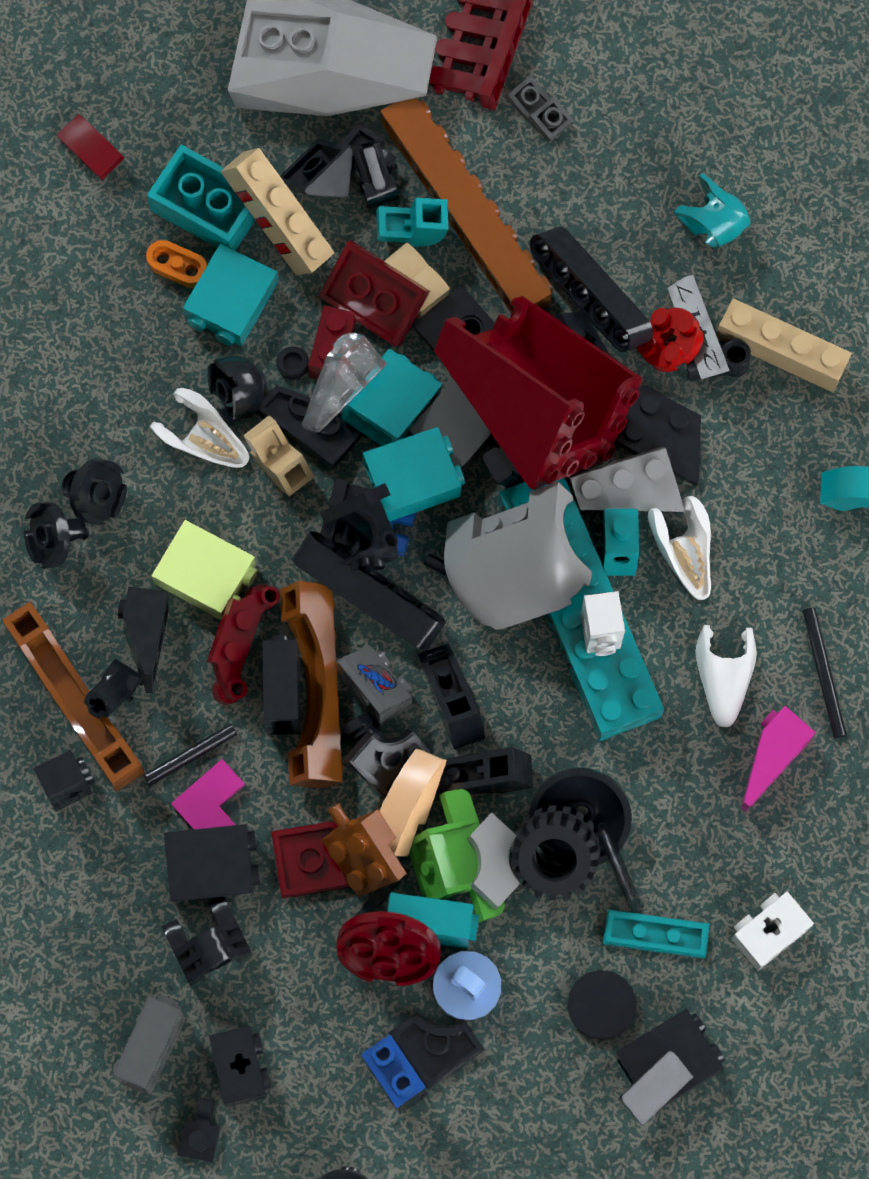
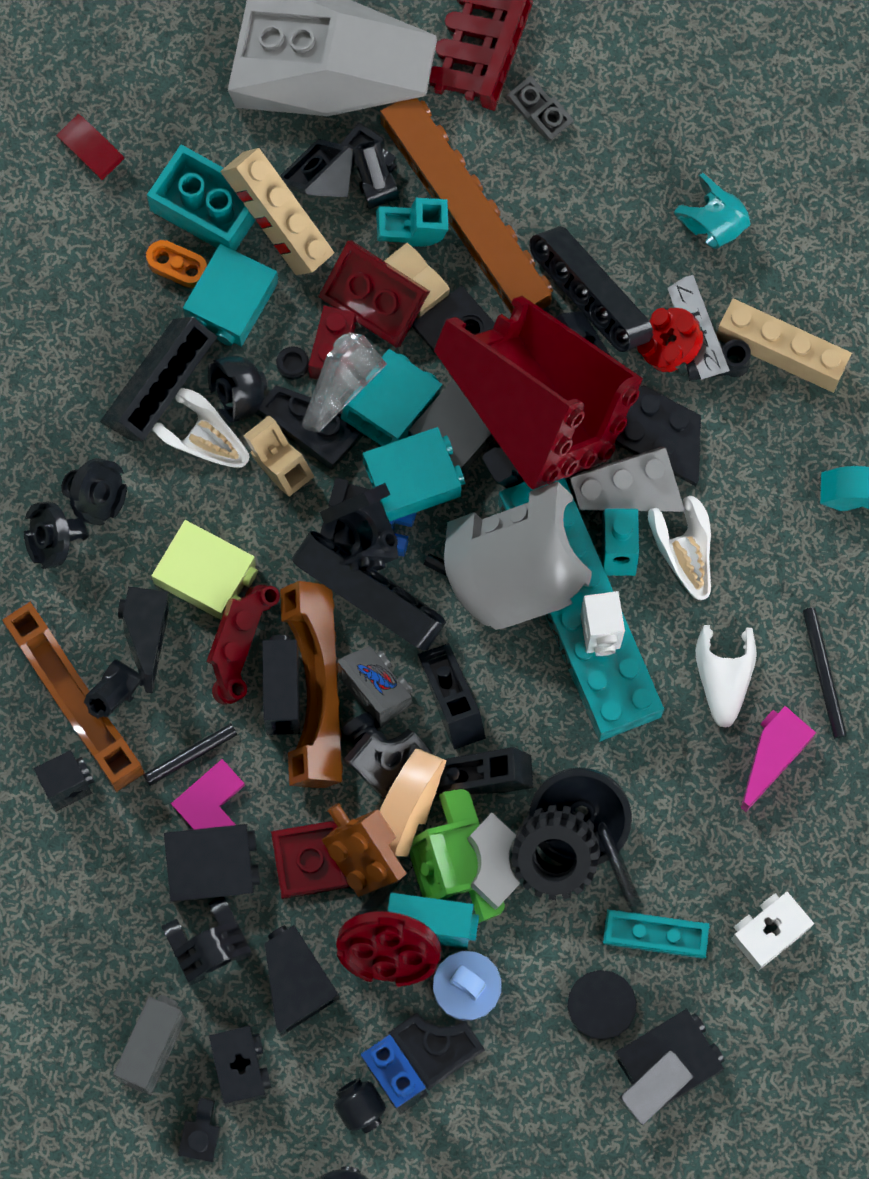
none -> black brick [100,317,217,441]
none -> black slope [265,925,340,1036]
none -> black head [334,1078,386,1133]

